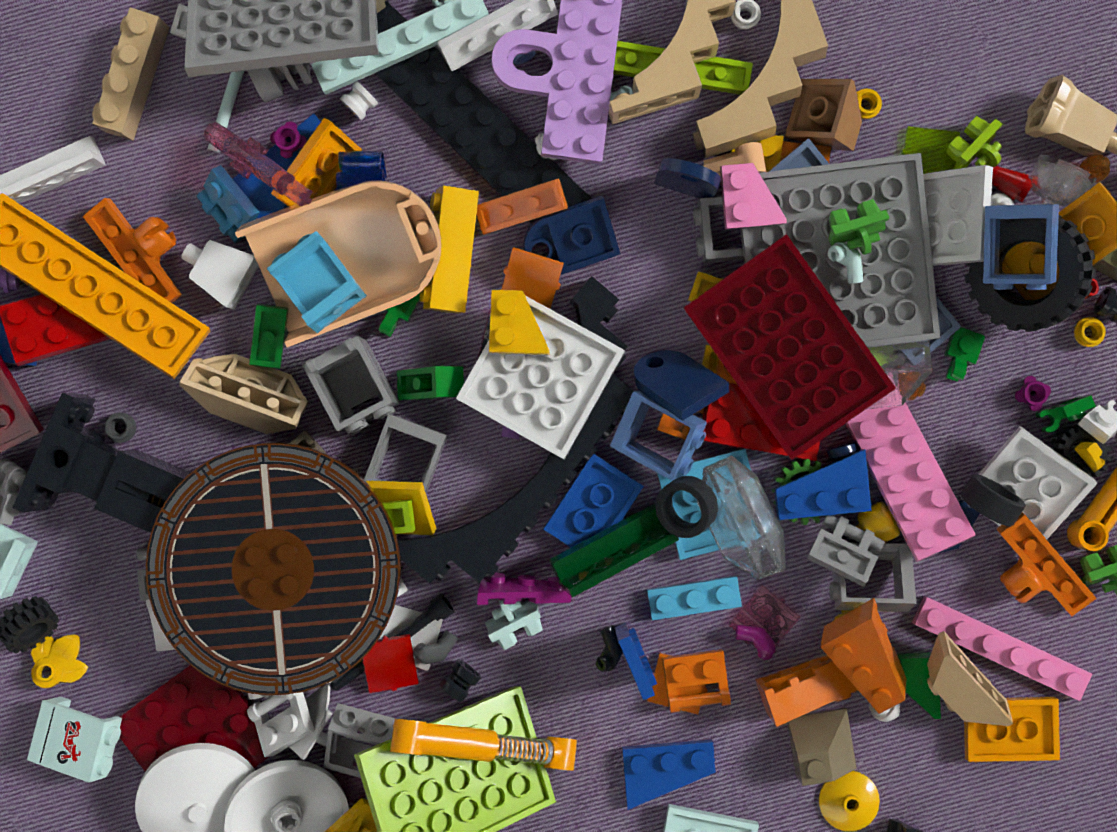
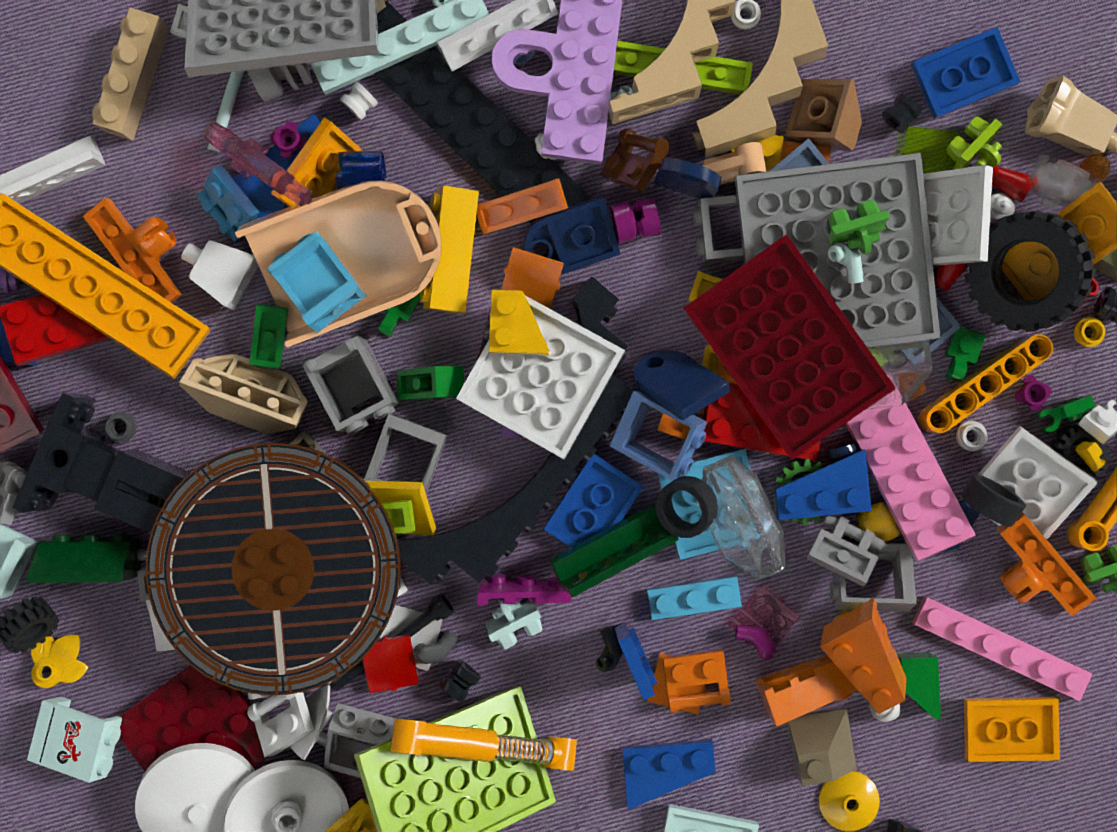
bright pink wing [720,163,787,230] -> none
yellow plate [857,88,882,119] -> none
tan wedge [927,631,1013,726] -> none
medium blue window [983,204,1059,290] -> none
none -> dark green slope [26,534,141,583]
none -> reddish brown plate [600,128,669,192]
none -> magenta wheel [610,196,661,244]
none -> black wheel [882,94,921,133]
none -> blue plate [911,27,1021,120]
none -> light orange beam [918,334,1053,433]
none -> red cone [934,263,968,292]
none -> white plate [956,421,987,451]

